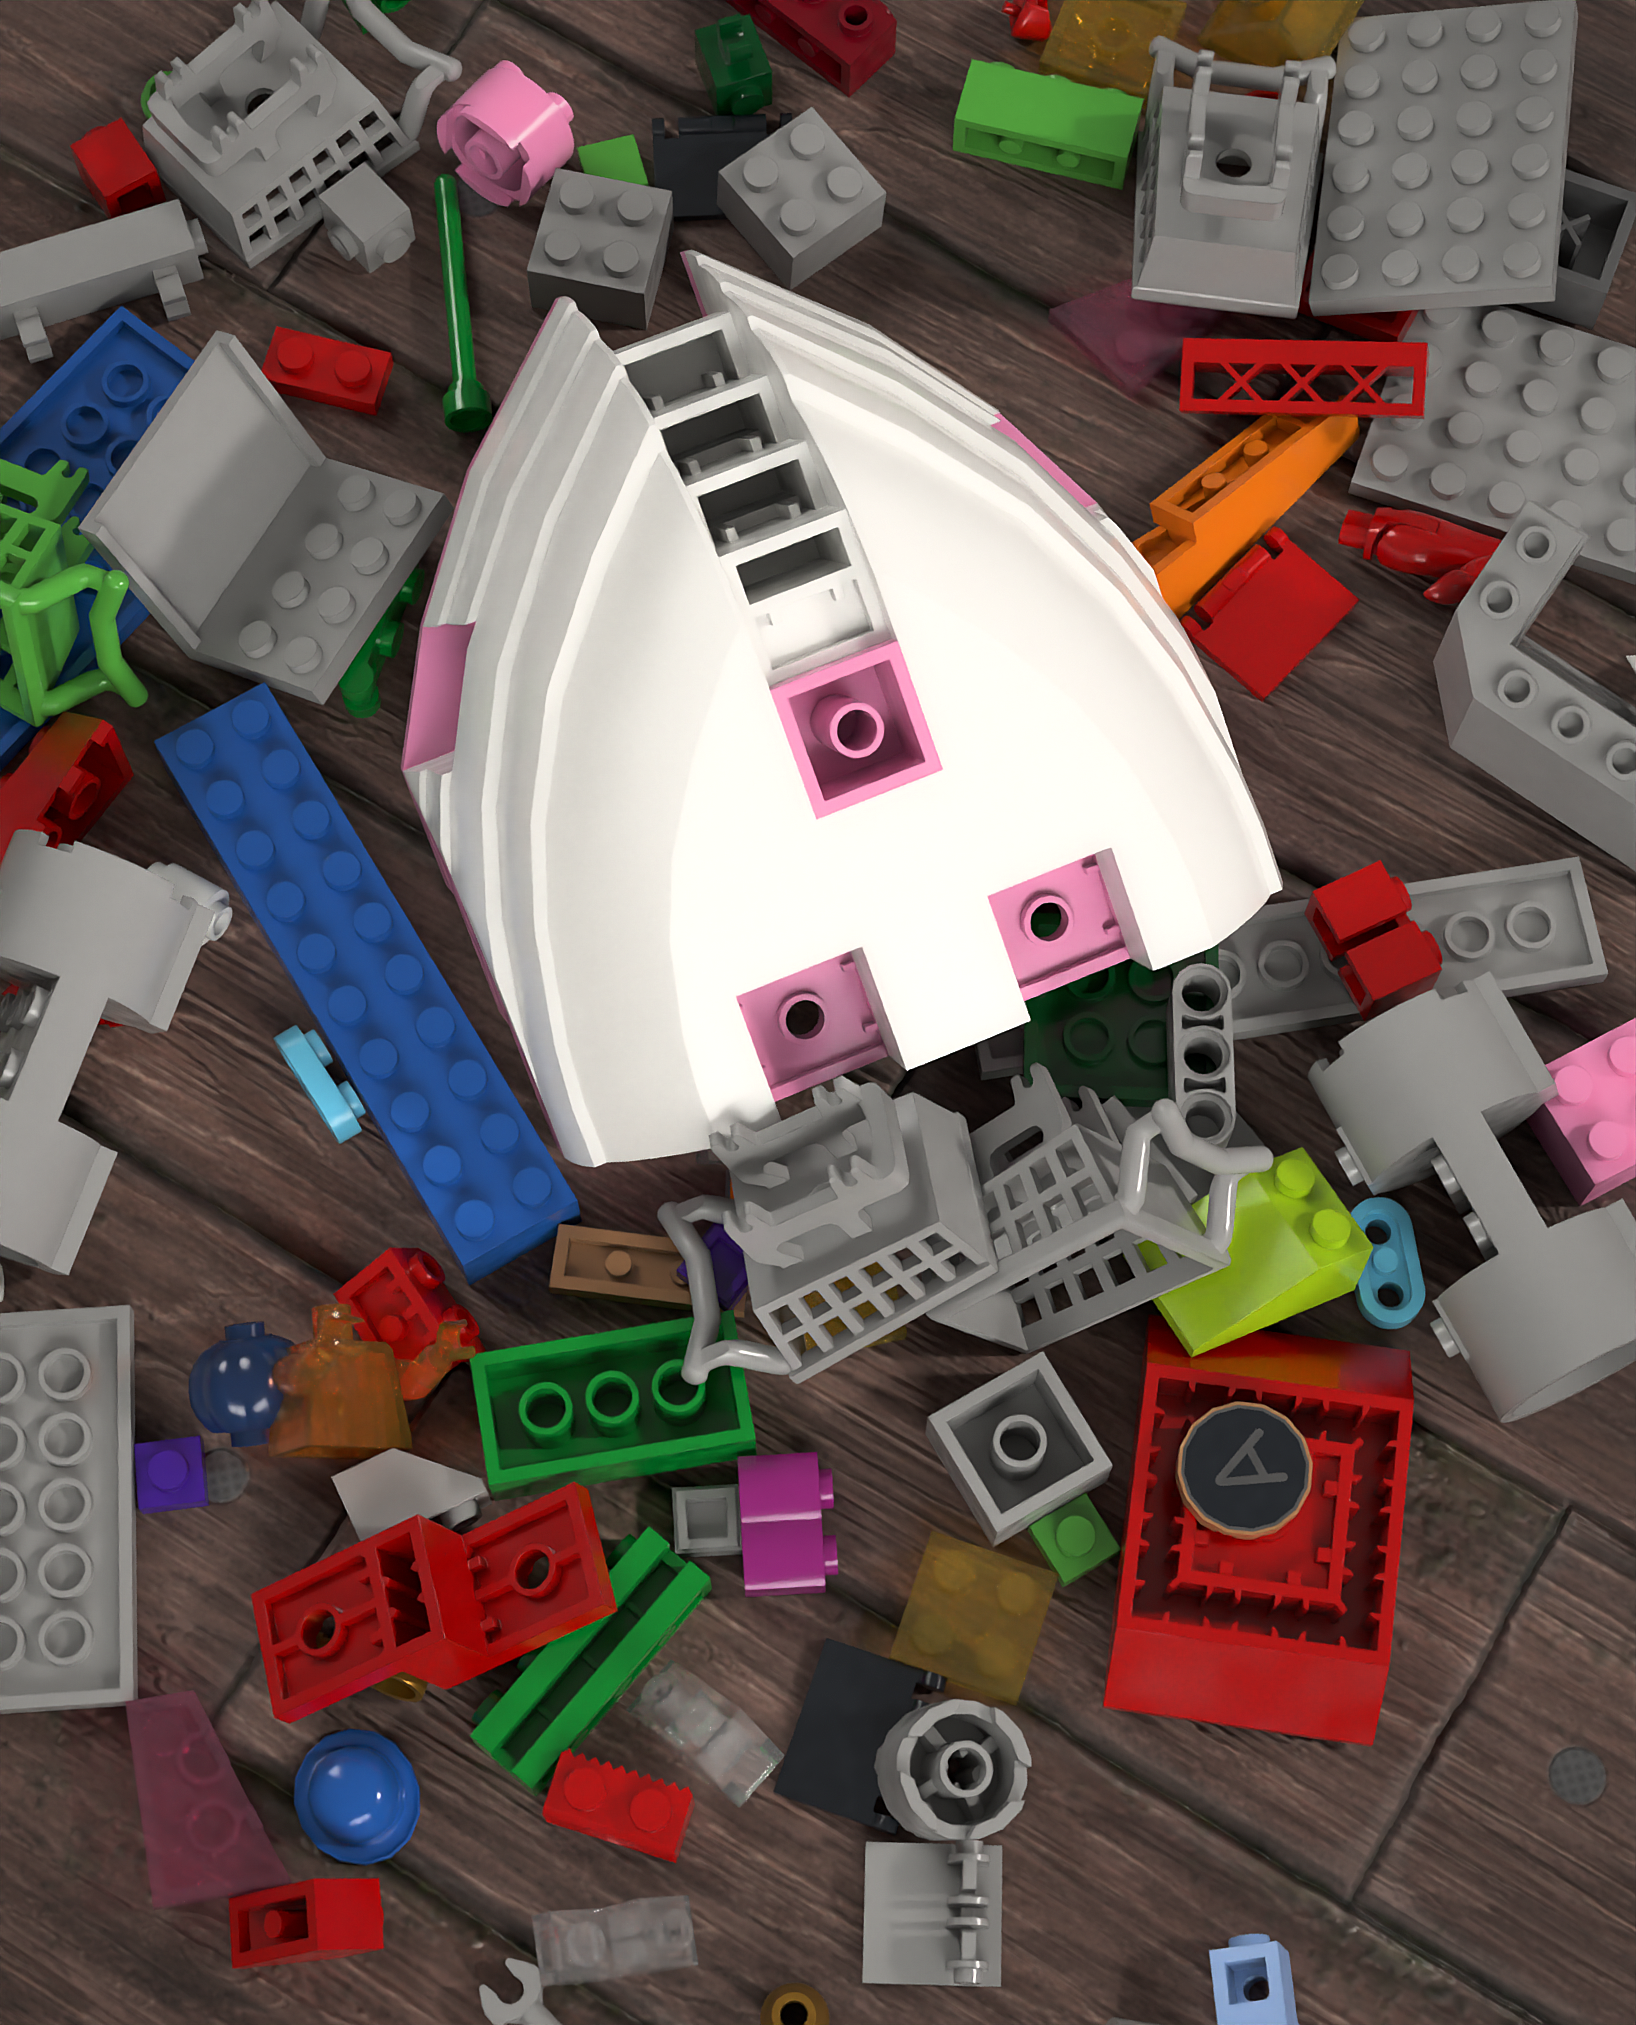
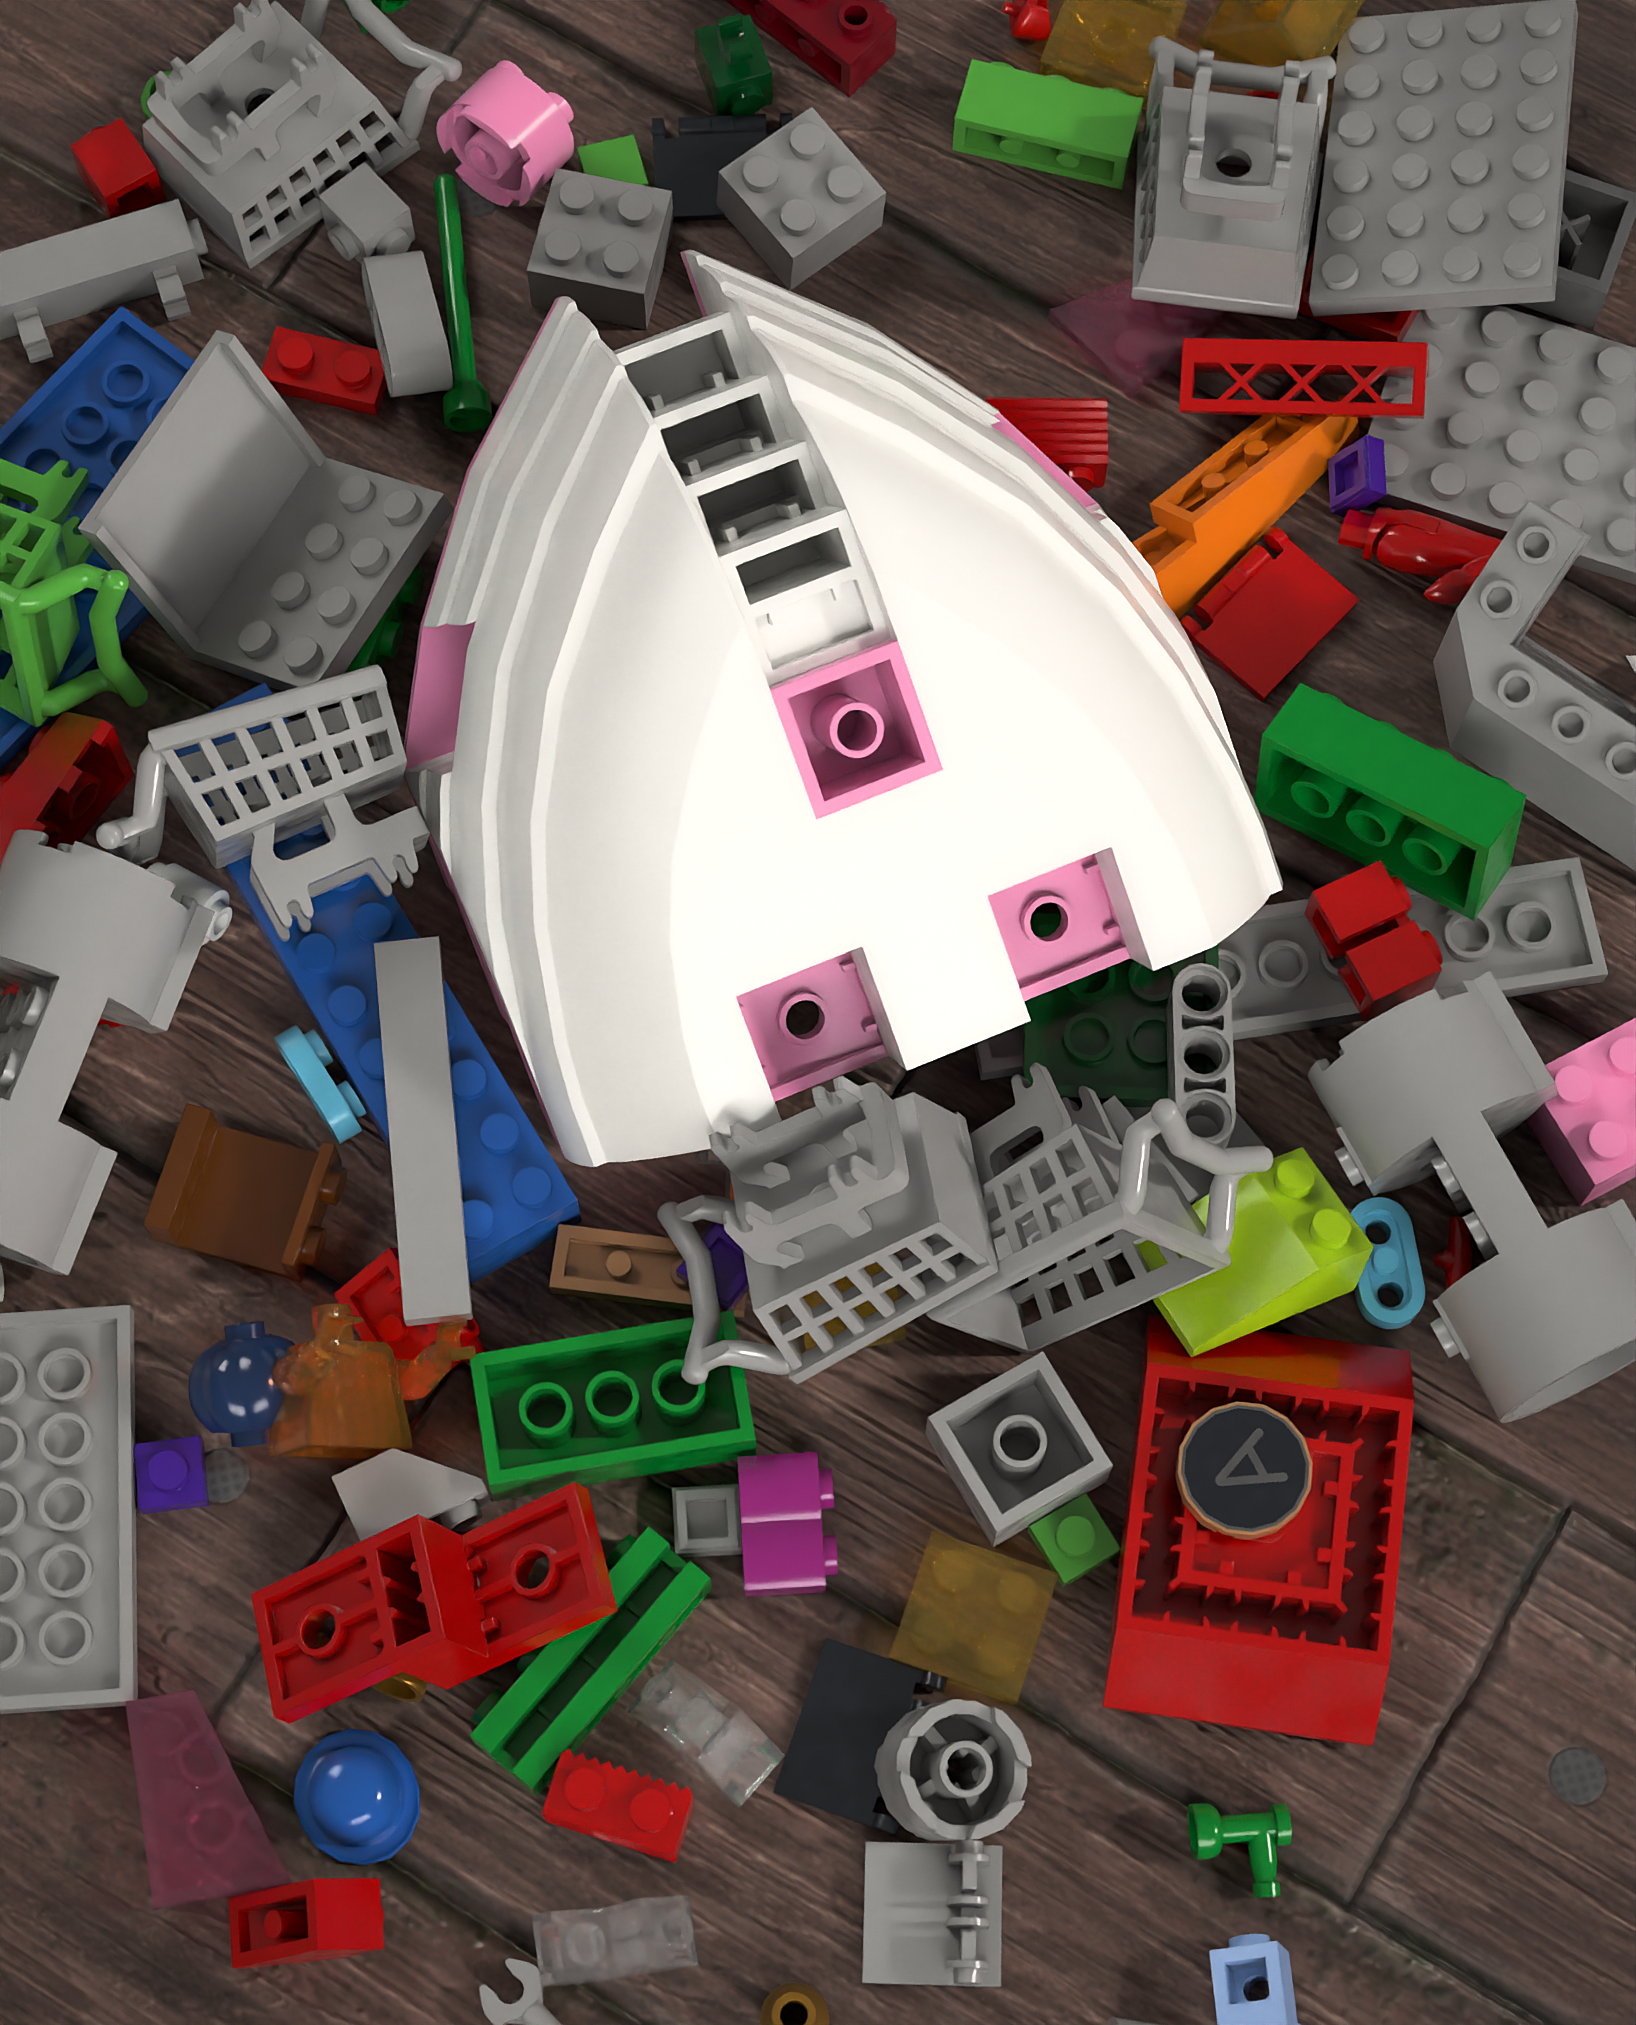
none -> light grey piece [96,665,430,942]
none -> reddish brown panel [143,1103,347,1282]
none -> light grey beam [361,250,453,397]
none -> light grey tile [374,936,473,1326]
none -> red brick [985,397,1109,492]
none -> green piece [1187,1803,1292,1898]
none -> green brick [1254,683,1527,921]
none -> dark purple tile [1328,435,1387,517]
none -> red helmet [1434,1217,1473,1289]

